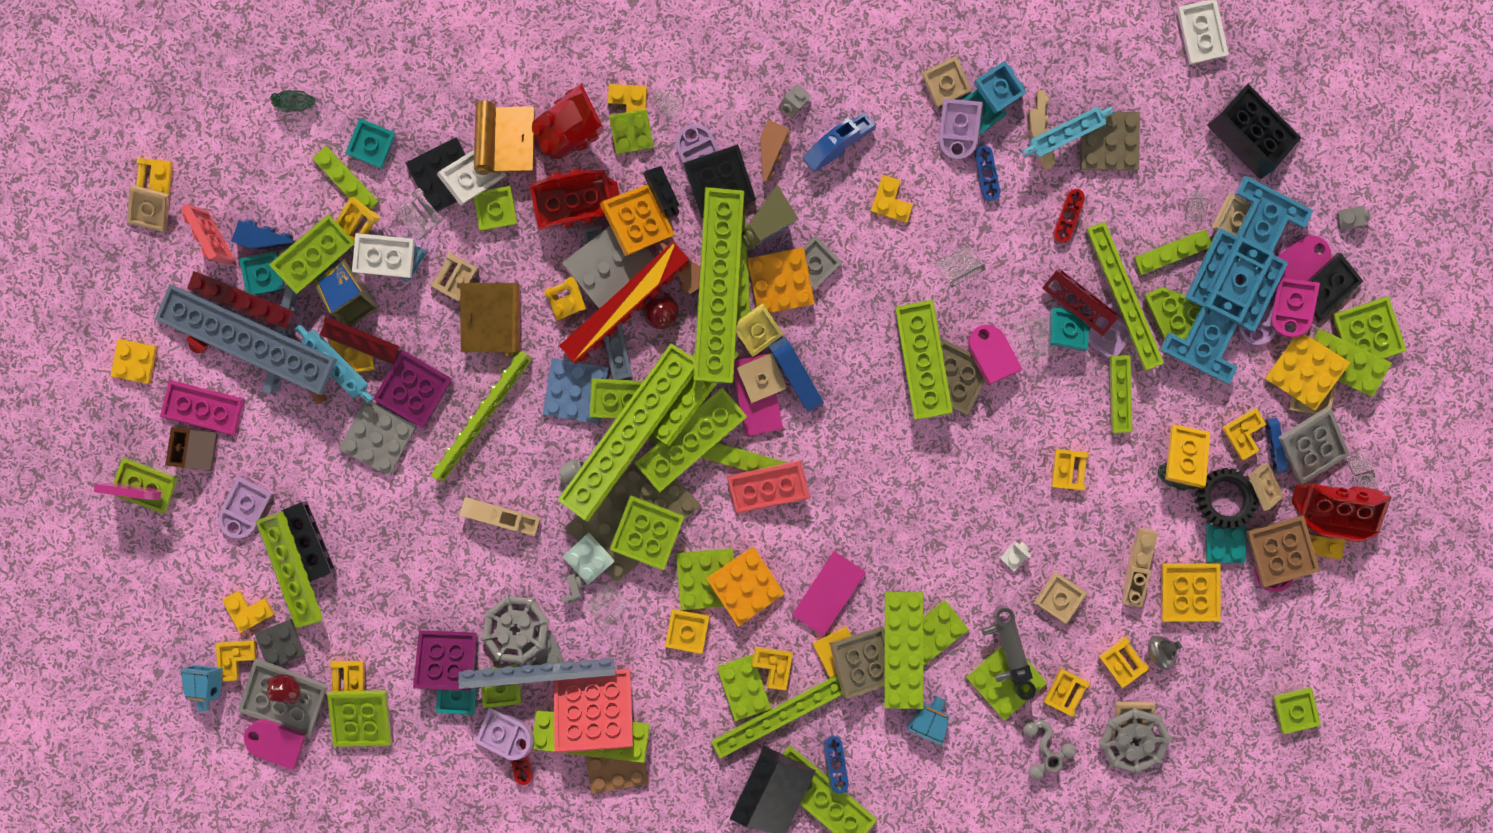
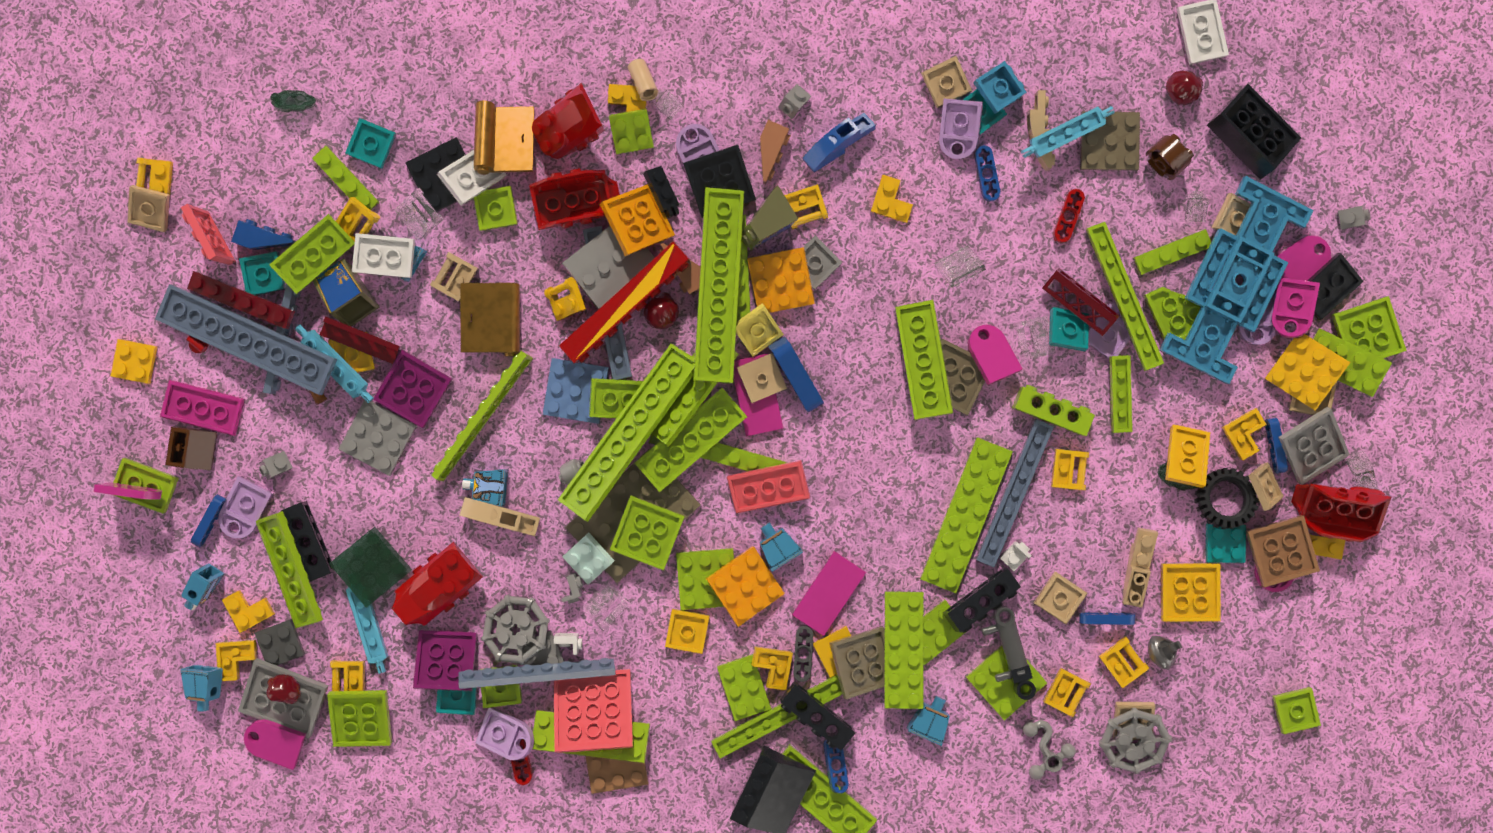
none -> dark azure torso [181,563,225,610]
none -> blue beam [191,494,226,548]
none -> light grey bracket [259,451,293,480]
none -> clear green plate [329,527,412,608]
none -> medium azure plate [346,573,388,674]
none -> red slope [392,541,483,626]
none -> torso [462,469,508,506]
none -> white bracket [554,633,582,655]
none -> tan pin [628,59,658,101]
none -> dark azure torso [760,522,803,572]
none -> black brick [780,681,856,751]
none -> yellow plate [784,184,828,230]
none -> dark grey beam [793,625,813,682]
none -> lime plate [920,437,1013,593]
none -> black brick [943,568,1021,633]
none -> sand blue plate [976,419,1054,567]
none -> lime brick [1012,385,1095,436]
none -> blue beam [1079,612,1136,625]
none -> reddish brown brick [1146,134,1194,180]
none -> dark red hair [1166,70,1203,105]

